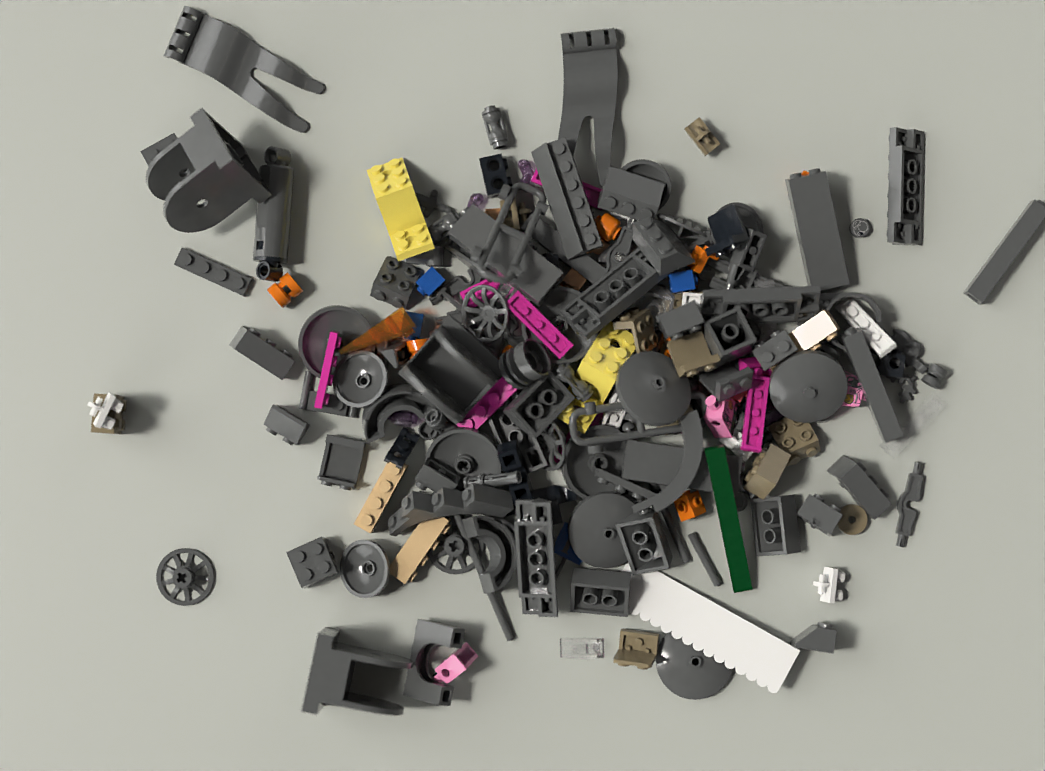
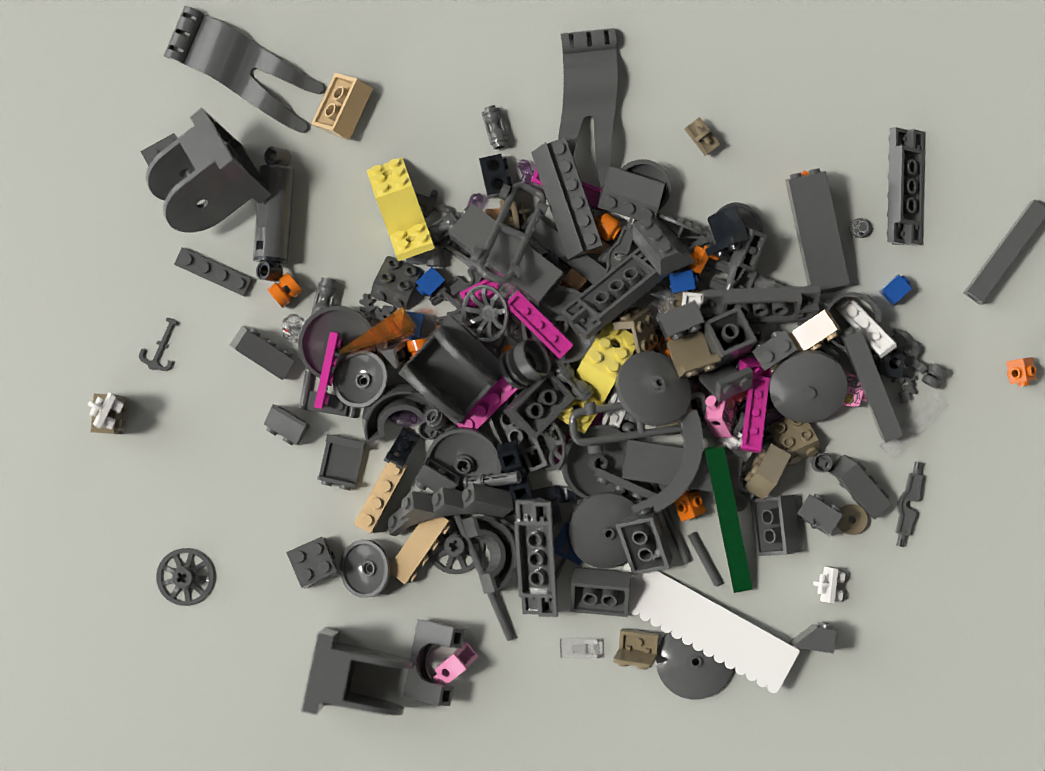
none -> dark grey piece [139,318,179,371]
none -> clear head [281,314,305,343]
none -> tan slope [311,73,373,140]
none -> dark grey piece [311,277,337,314]
none -> dark grey animal [359,293,394,323]
none -> dark grey wheel [811,453,833,473]
none -> blue brick [879,274,912,305]
none -> orange brick [1006,357,1037,387]

